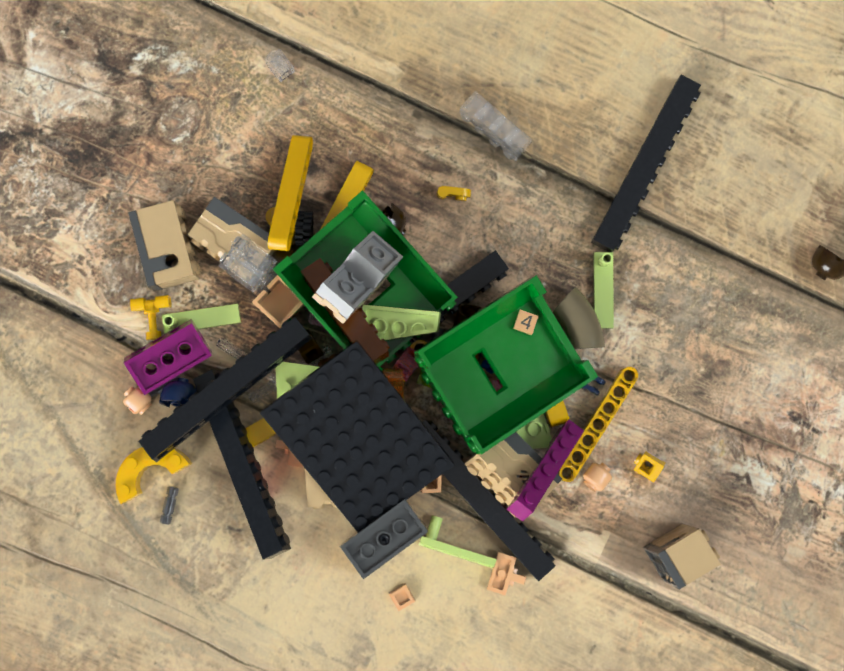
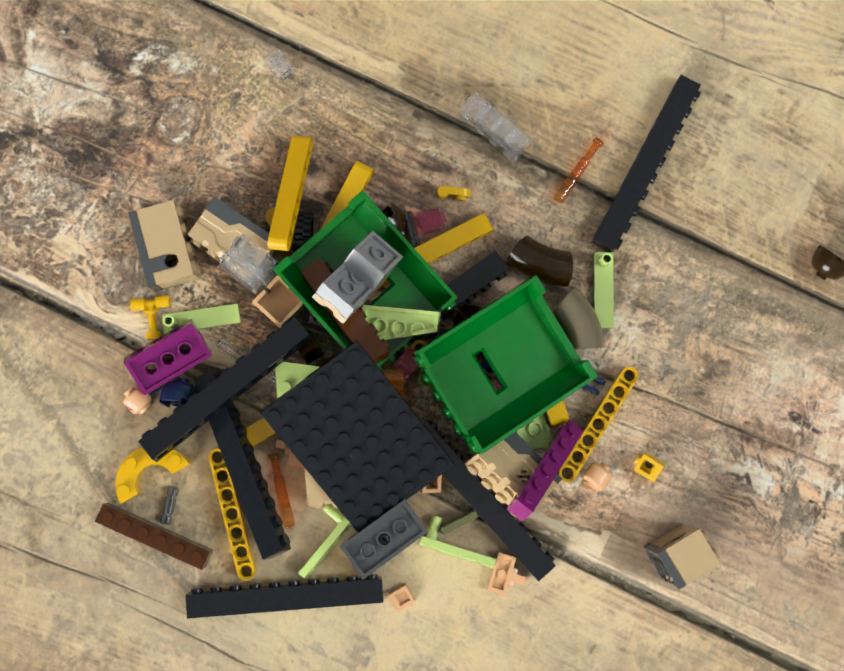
light nougat tile [513,309,538,335] -> none
none -> reddish brown brick [95,503,213,570]
none -> black brick [186,574,384,619]
none -> yellow beam [209,448,257,580]
none -> clear orange piece [267,452,295,529]
none -> yellowish green piece [298,504,351,578]
none -> yellow beam [378,213,494,289]
none -> flat silver axle [404,211,421,248]
none -> clear pink brick [416,207,447,236]
none -> olive tile [440,510,478,535]
none -> dark brown brick [506,235,573,287]
none -> clear orange piece [554,137,604,203]

